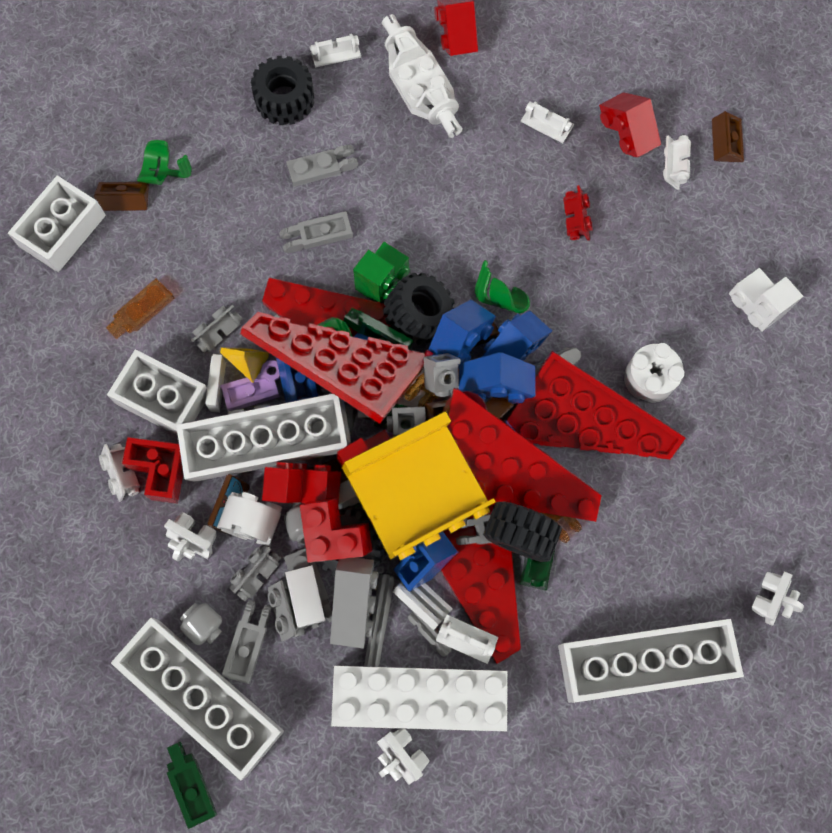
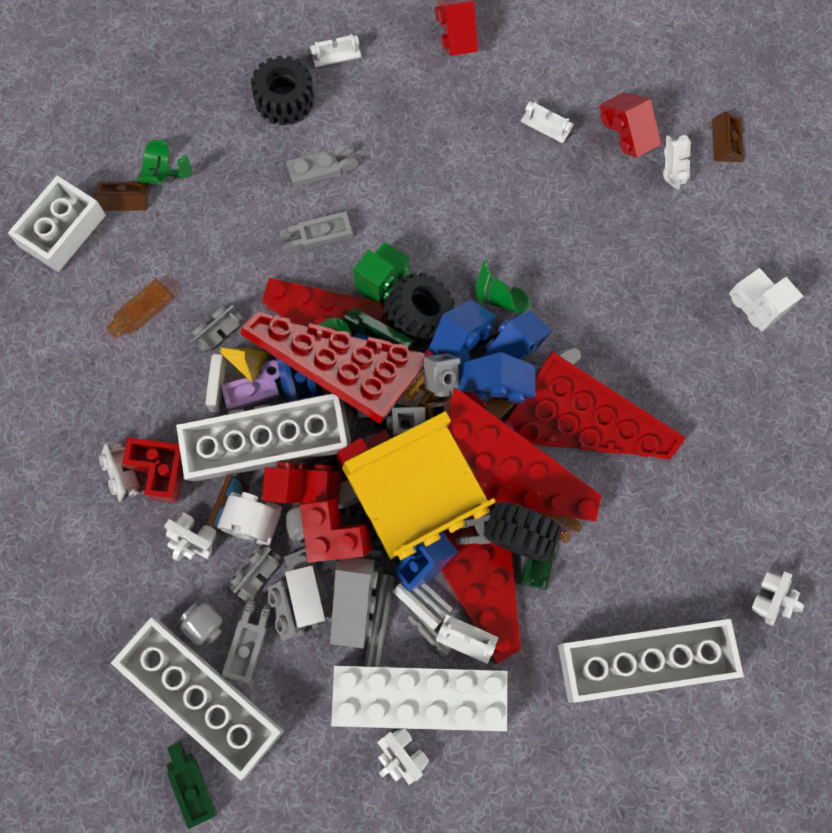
white brick [107,349,207,436] -> none
white plate [382,14,462,138] -> none
red hinge [563,185,593,240] -> none
white brick [624,343,684,403] -> none

